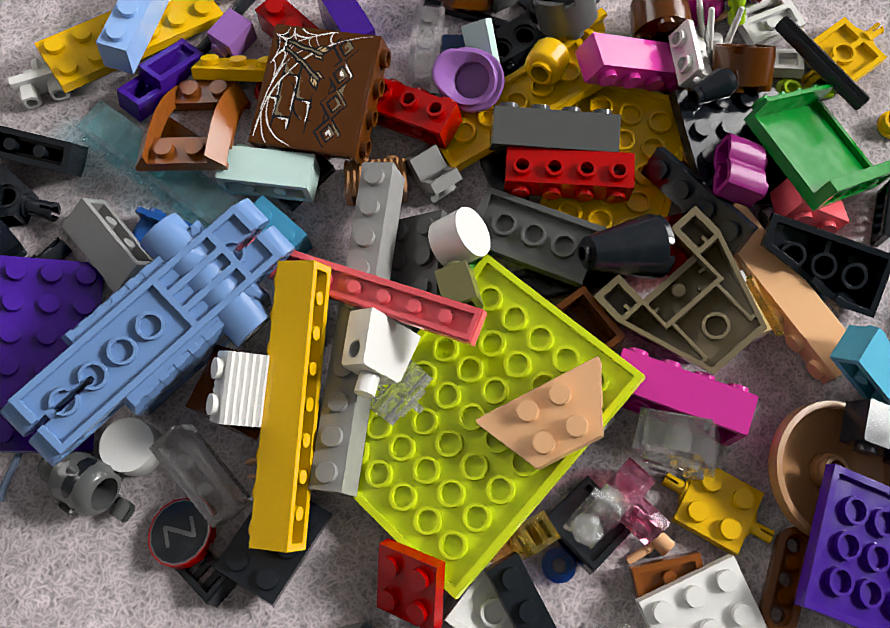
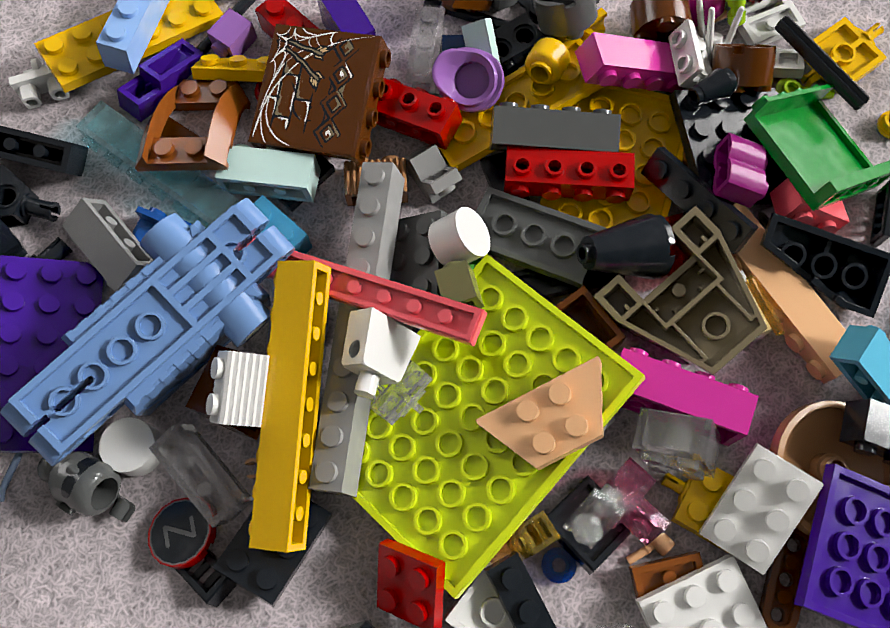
none -> white plate [699,443,824,575]

